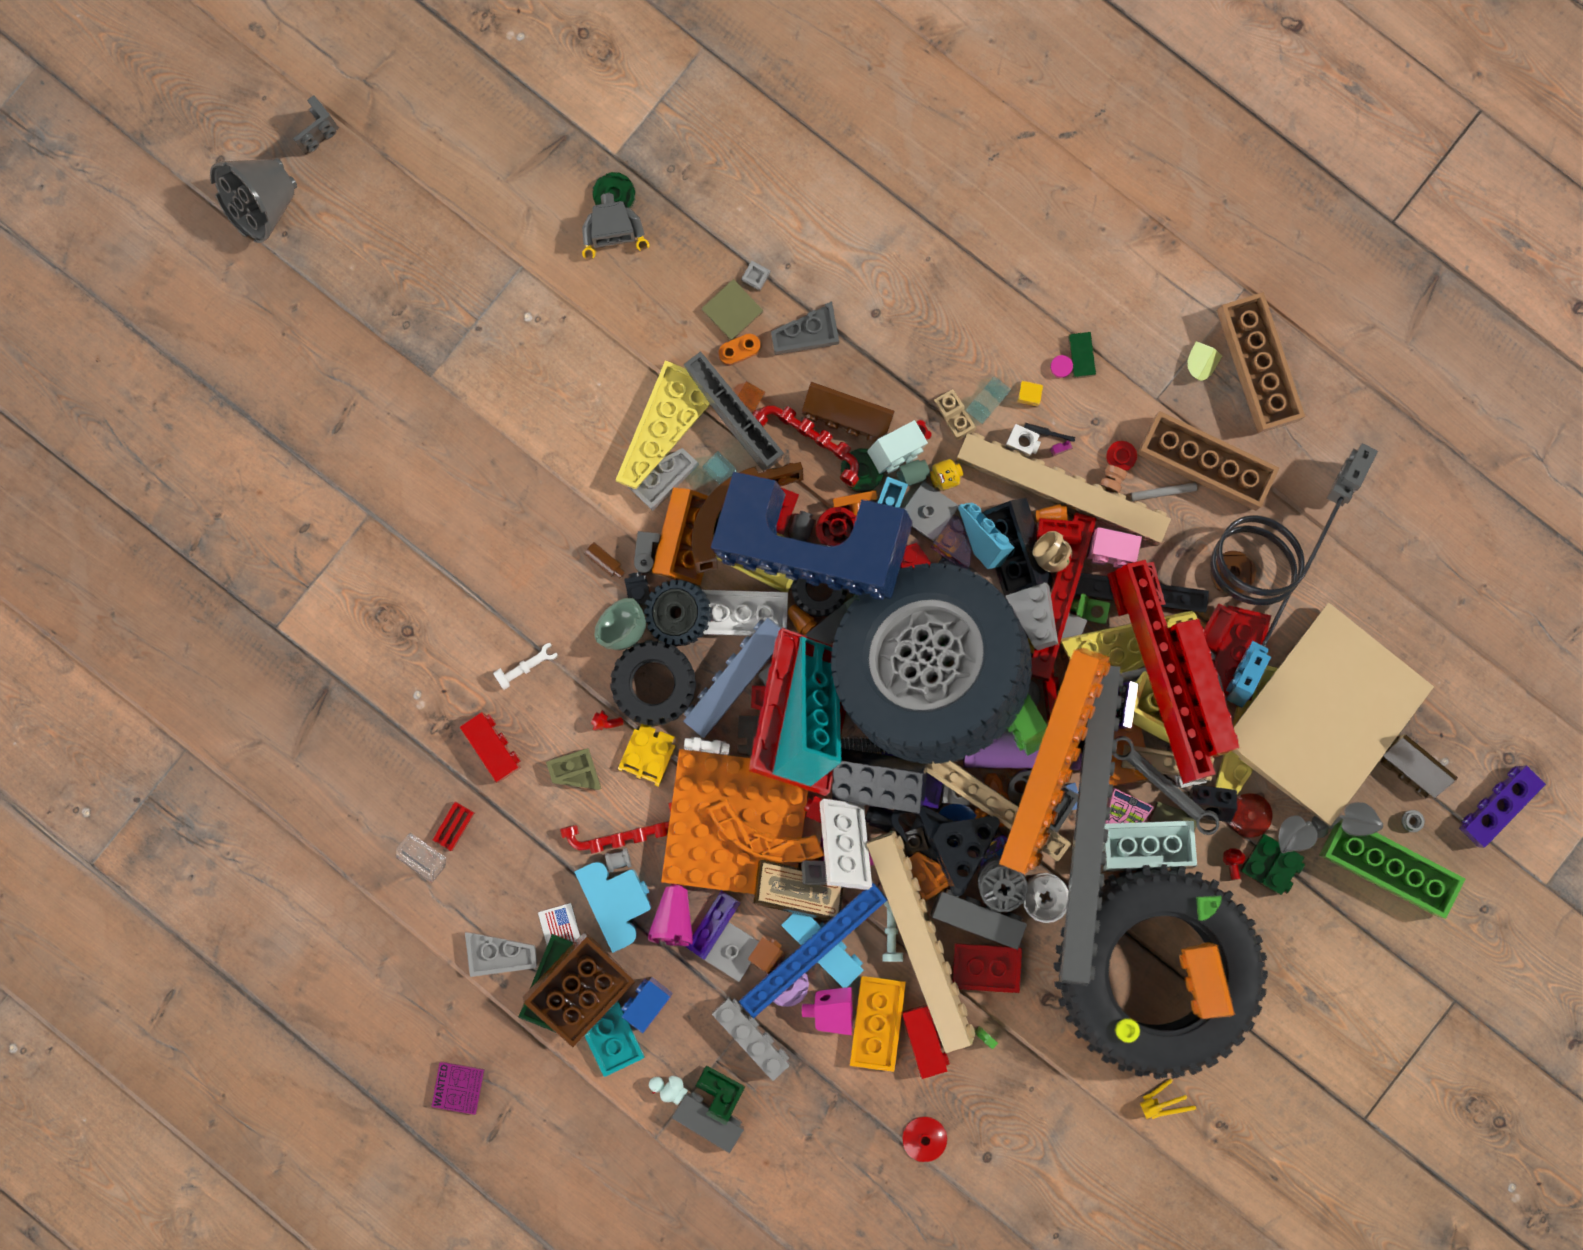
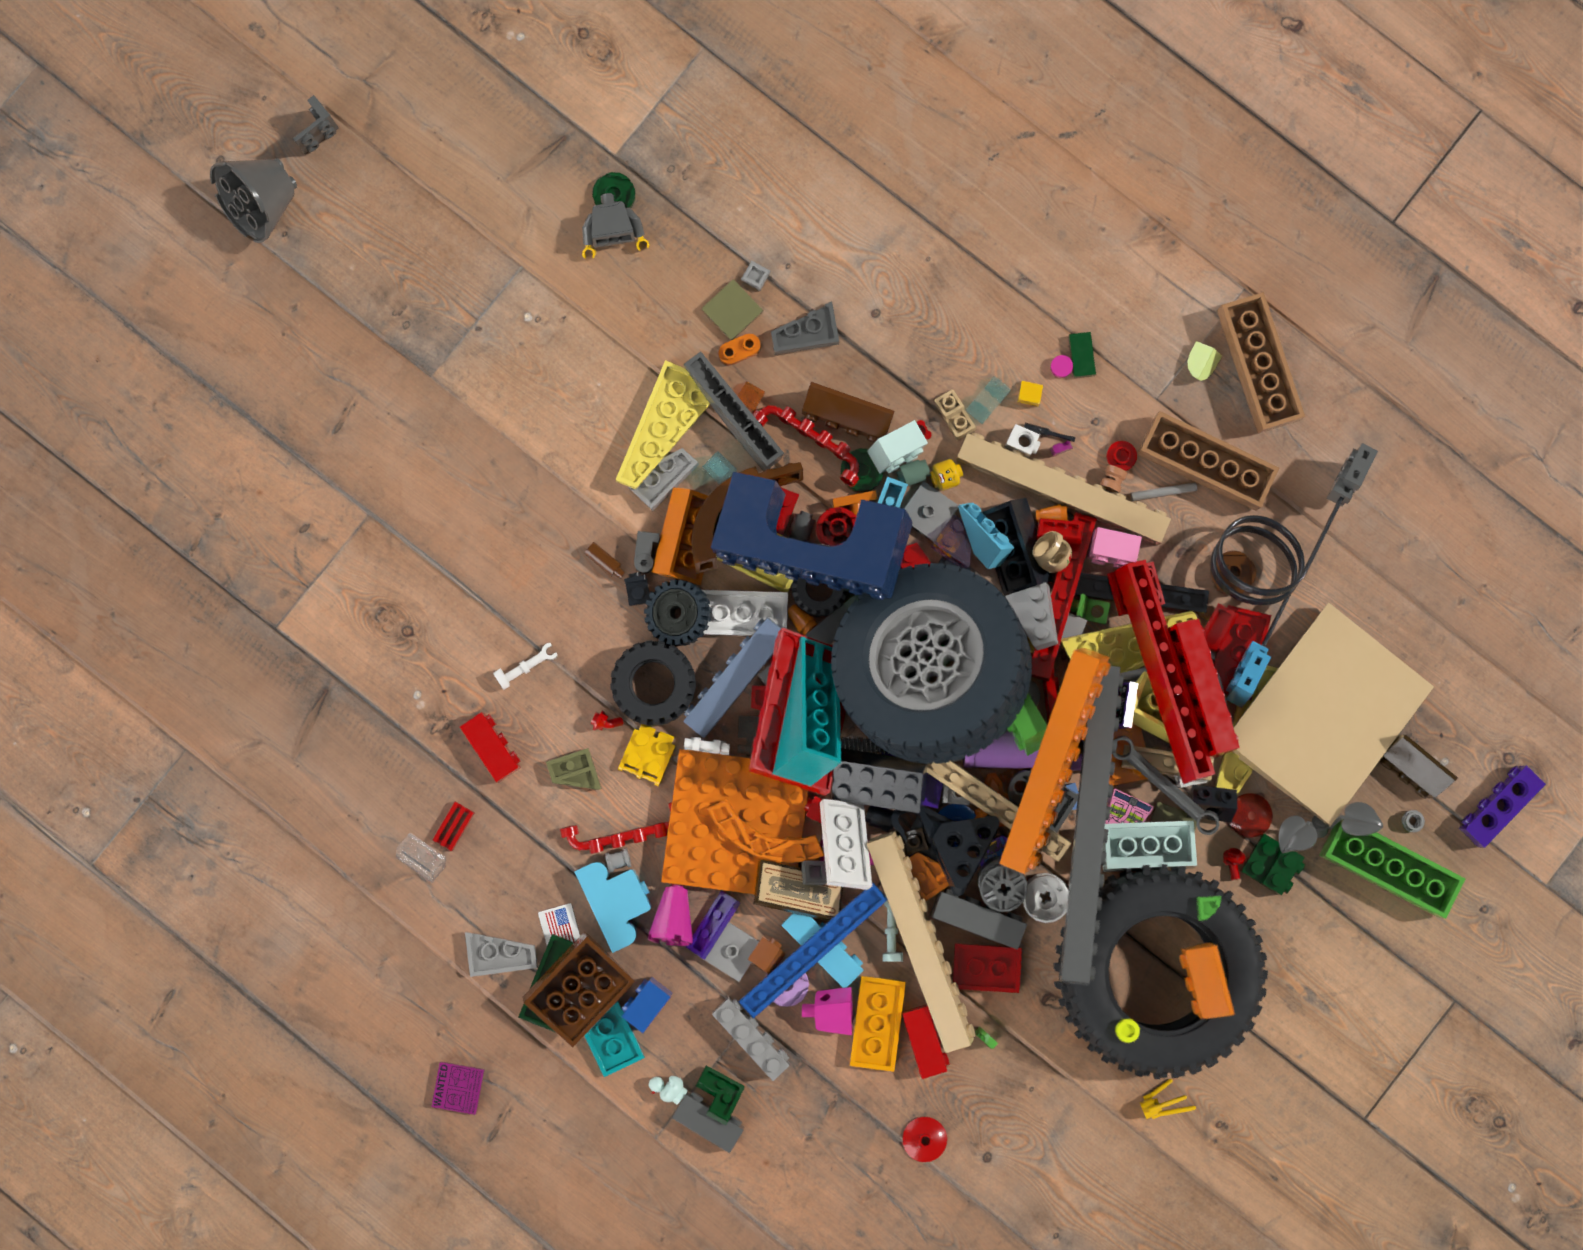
sand green cylinder [594,598,646,650] -> none

